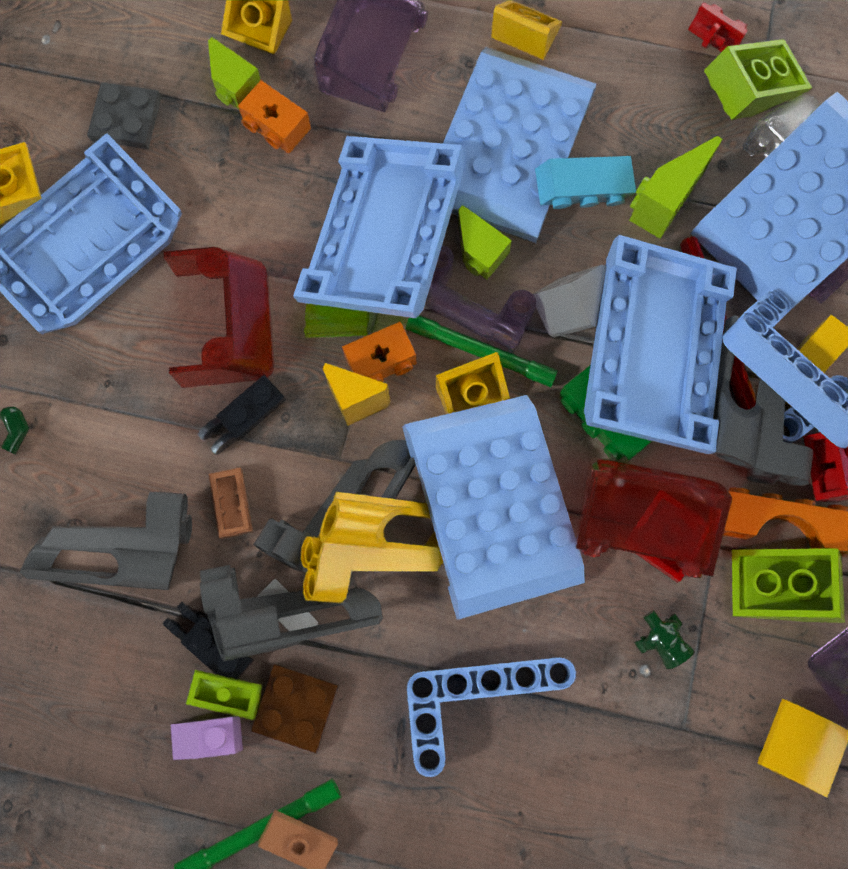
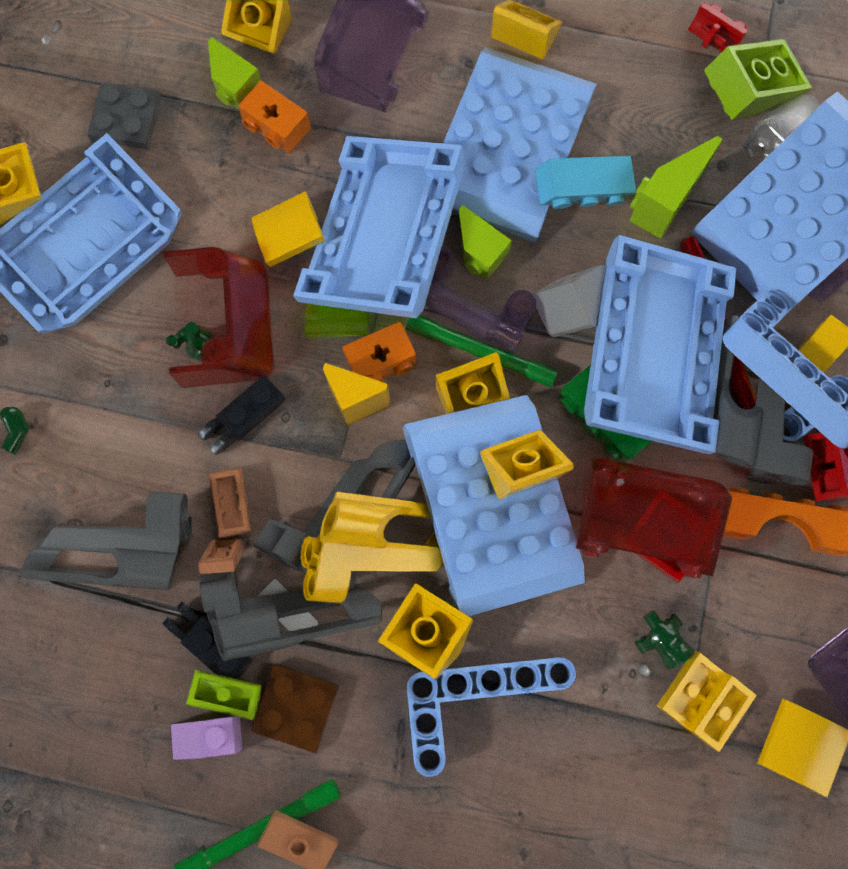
lime slope [732,548,845,623] -> none
none -> dark green piece [166,322,217,363]
none -> nougat plate [198,538,245,574]
none -> yellow slope [251,191,326,267]
none -> yellow slope [378,583,473,680]
none -> yellow slope [480,429,574,500]
none -> yellow slope [656,651,757,752]

